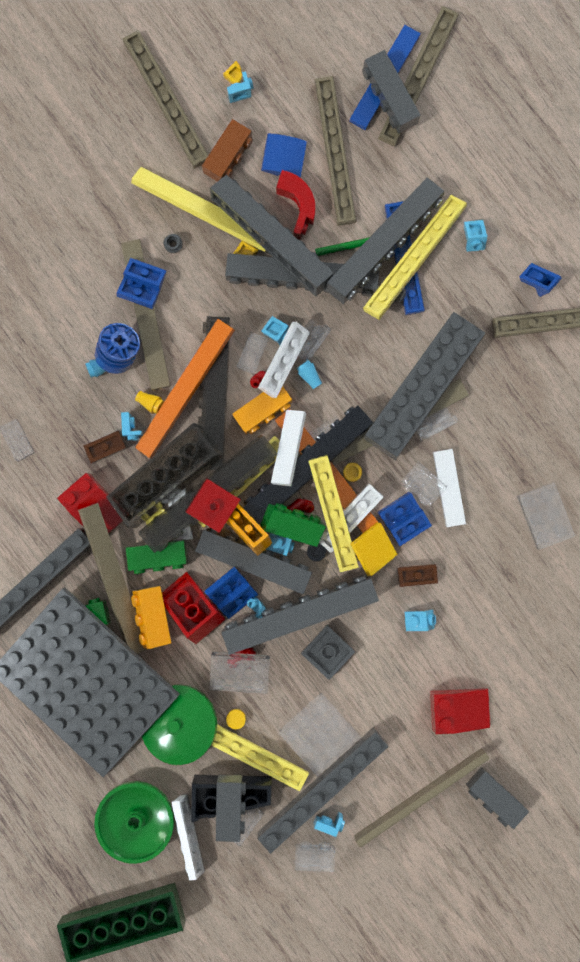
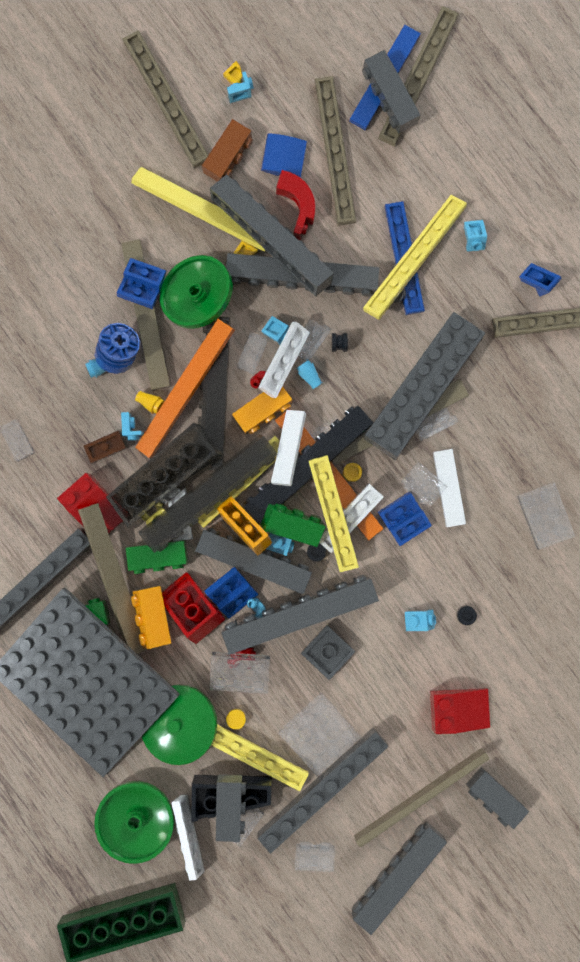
dark grey plate [163,234,183,253] -> none
red plate [185,478,241,533] -> none
red arm [287,498,314,513] -> none
medium azure bracket [313,812,345,837] -> none
green bar [315,237,370,256] -> none
dark grey brick [326,178,444,305] -> none
yellow tile [350,523,397,576] -> none
reddish brown plate [397,564,438,587] -> none
none -> green dish [160,255,233,329]
none -> black wheel [331,333,348,352]
none -> dark grey brick [352,821,447,935]
none -> black tile [456,606,477,625]

